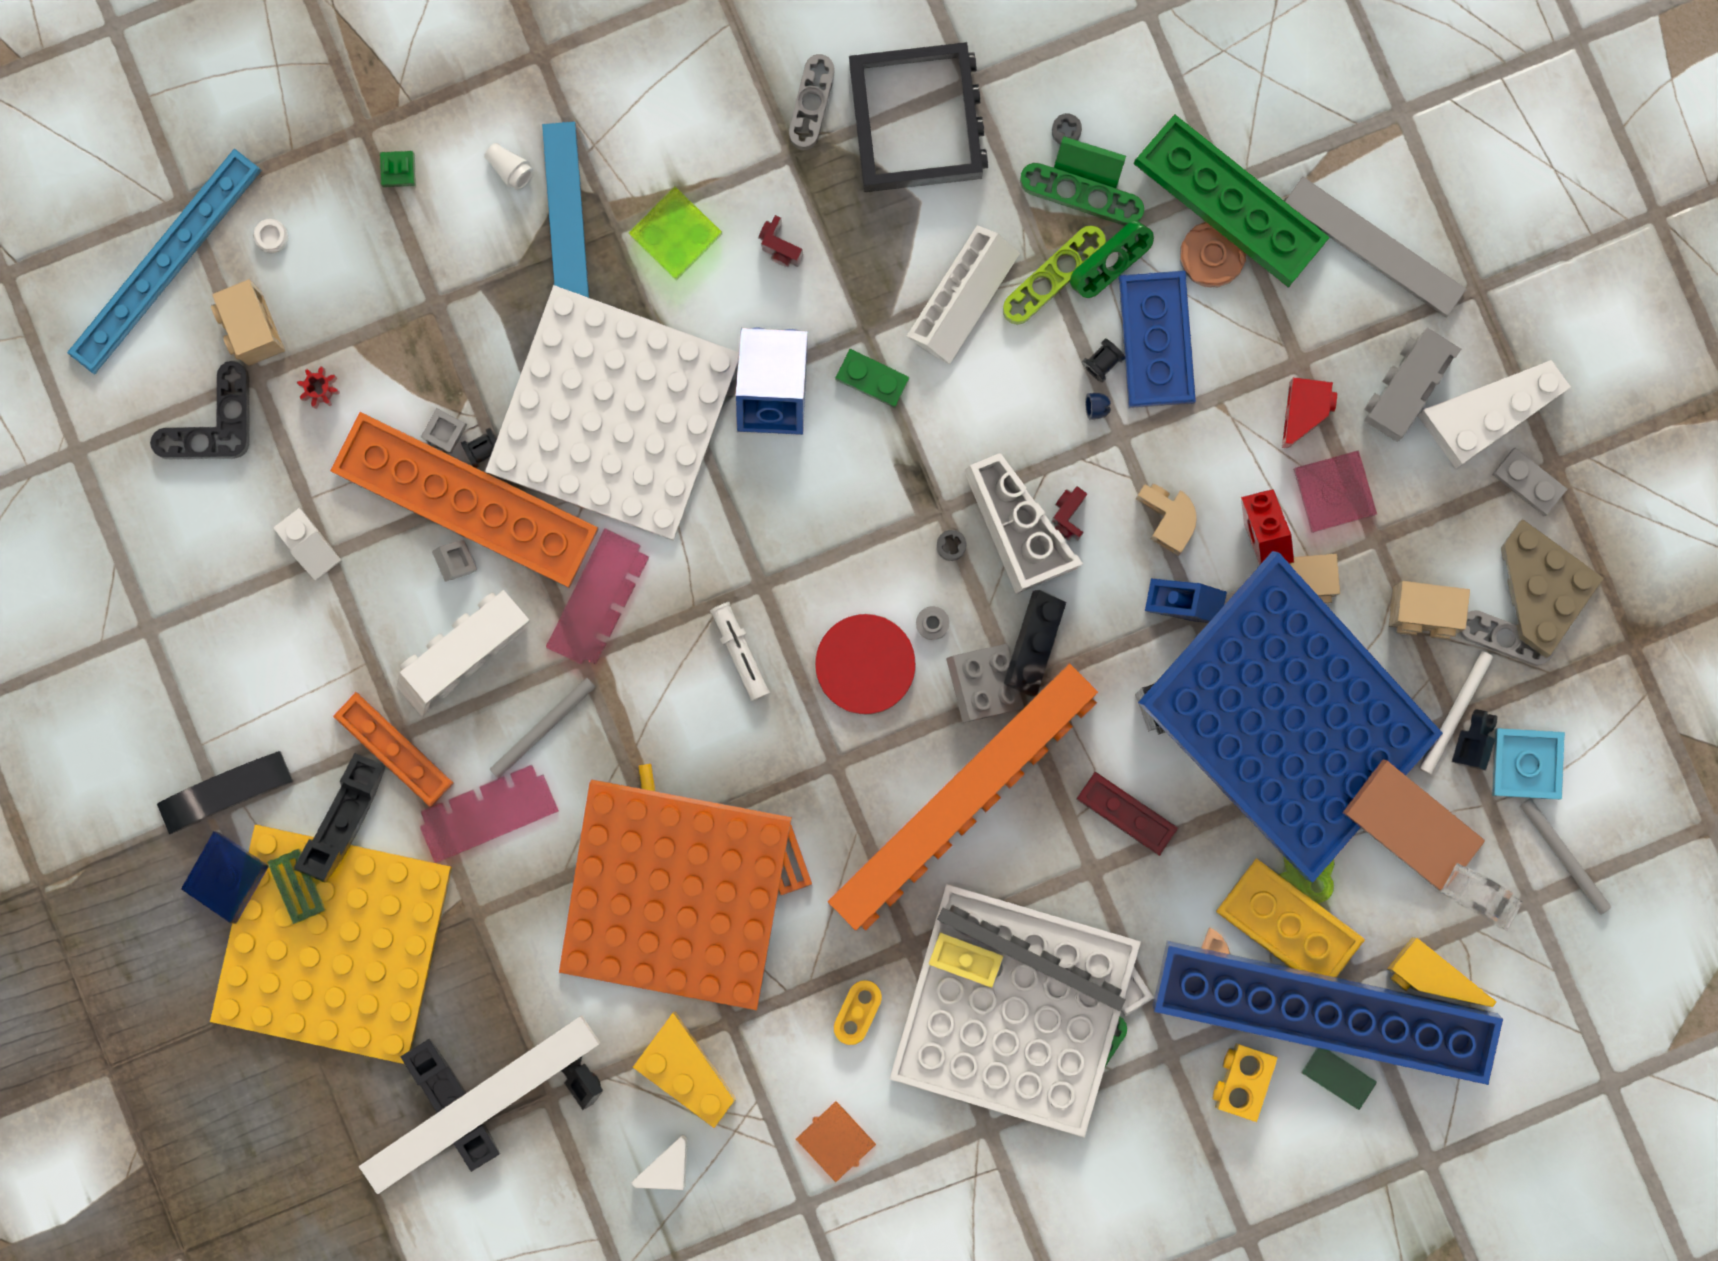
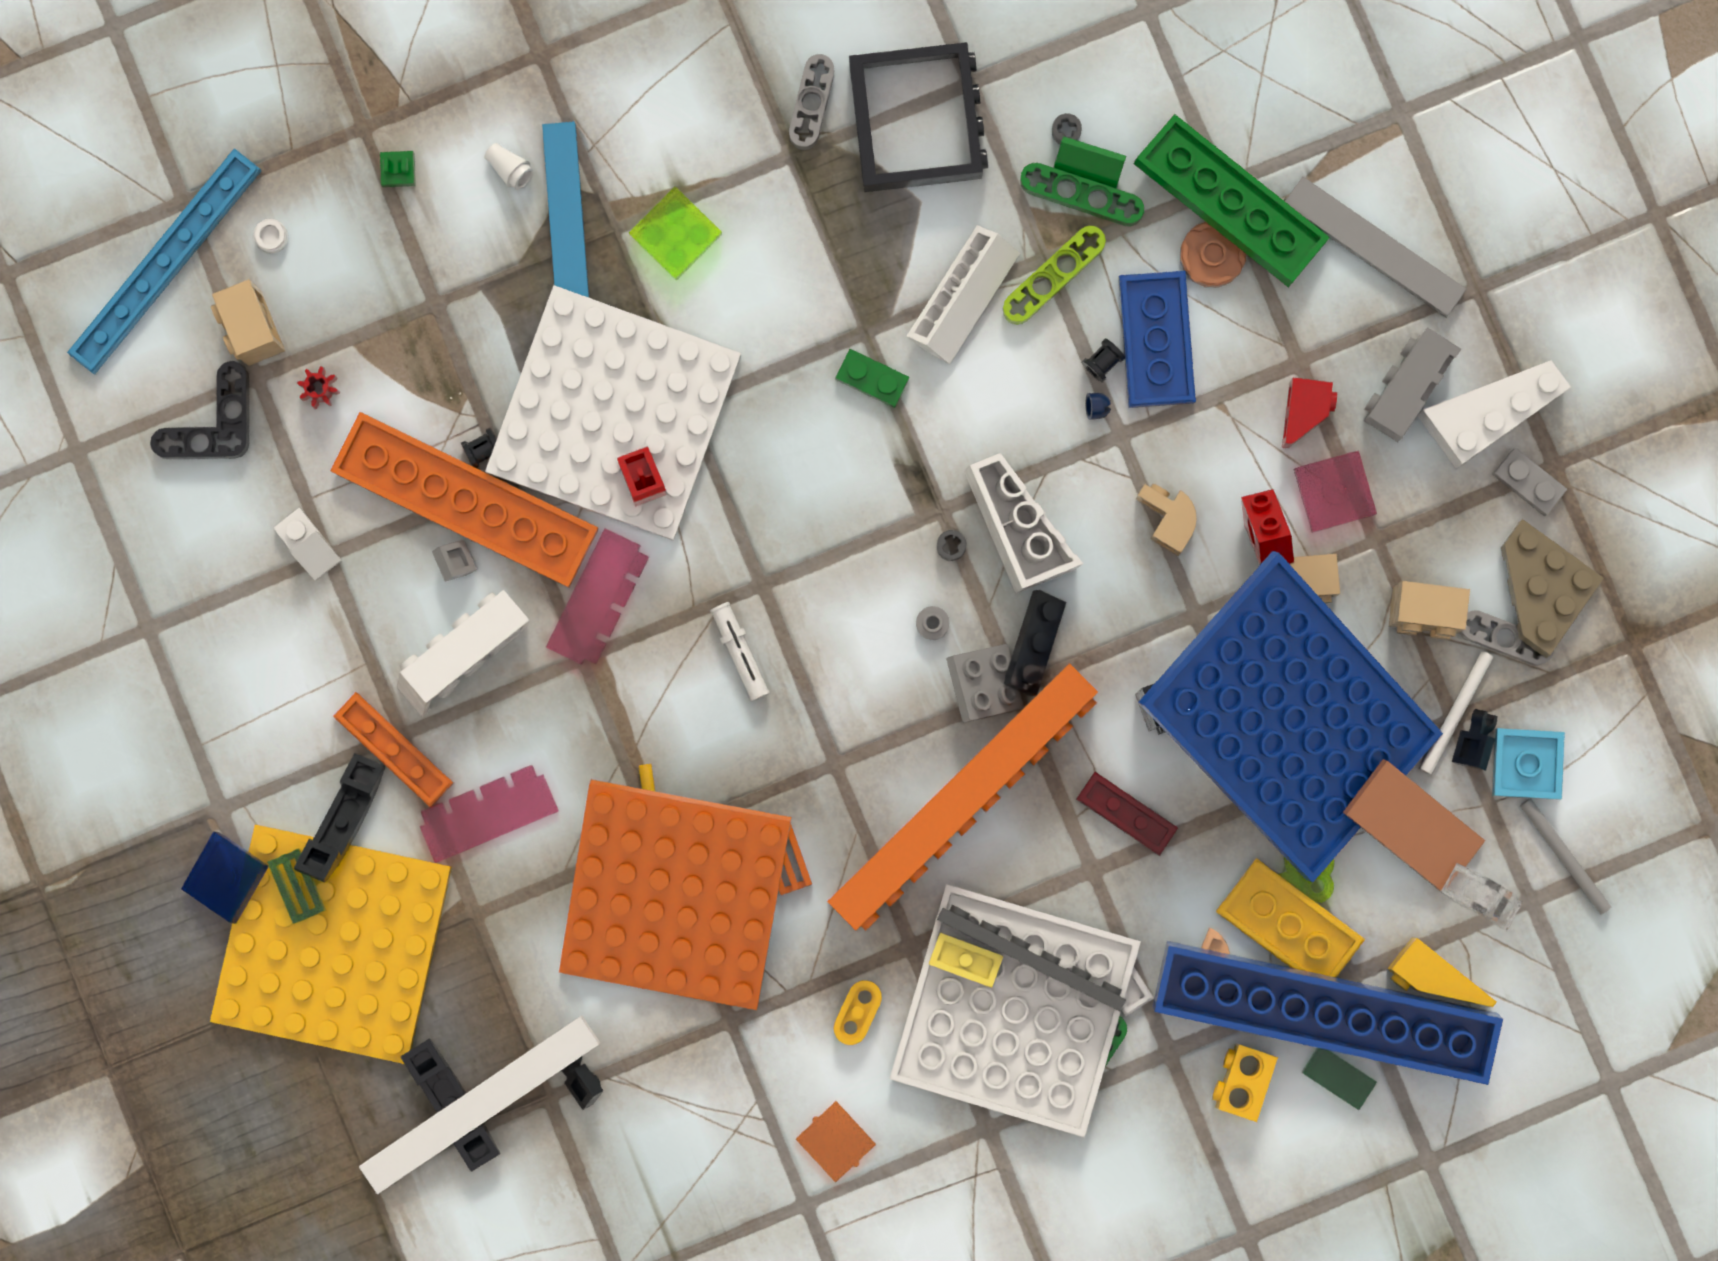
black slope [157,751,294,834] -> none
light grey plate [421,408,467,454] -> none
light grey bar [490,677,596,779] -> none
white slope [631,1135,687,1190] -> none
yellow wedge [633,1011,736,1128] -> none
slope [736,327,808,435] -> none
dark red bracket [758,215,803,267] -> none
red tile [815,614,916,715] -> none
dark red bracket [1052,486,1087,541] -> none
green beam [1070,221,1154,298] -> none
blue slope [1145,578,1227,623] -> none
none -> red slope [617,446,666,507]

